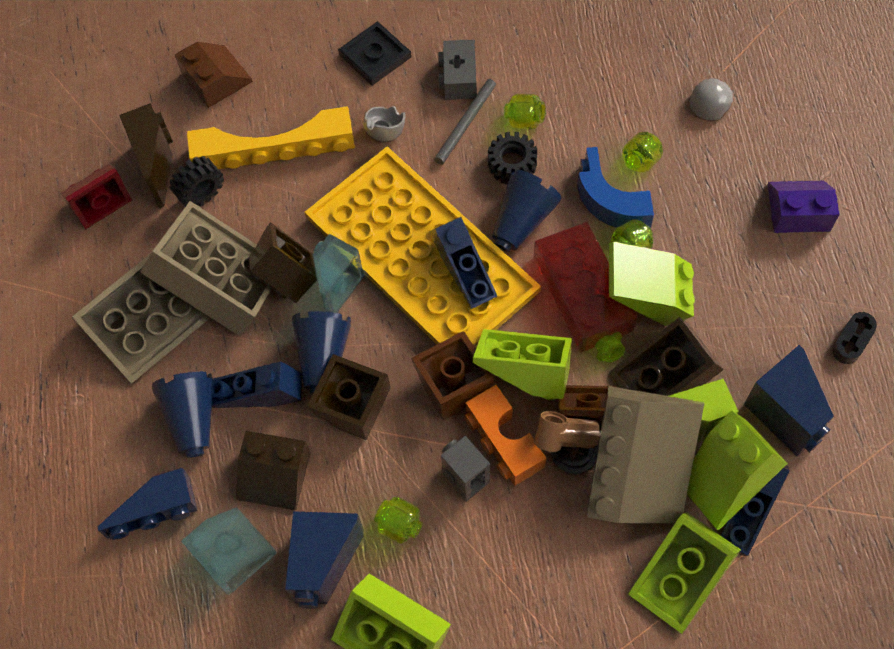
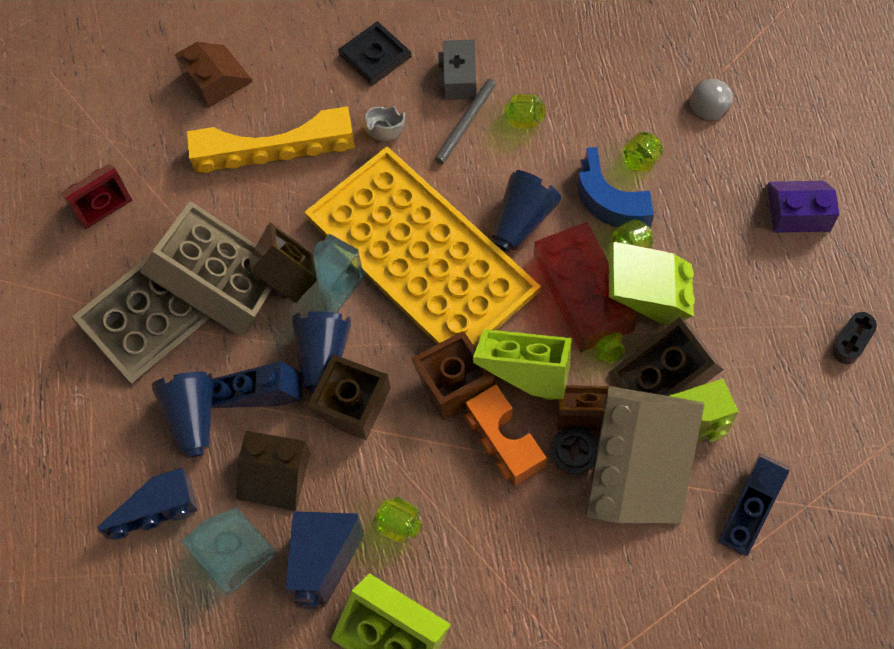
dark brown slope [119,103,173,208] -> none
black tyre [169,156,224,207] -> none
dark blue slope [429,217,497,309] -> none
dark grey brick [441,436,490,502] -> none
black tyre [488,132,537,184] -> none
medium nougat piece [534,411,600,452] -> none
lime slope [628,512,741,634] -> none
lime slope [687,410,788,530] -> none
dark blue slope [744,345,834,456] -> none

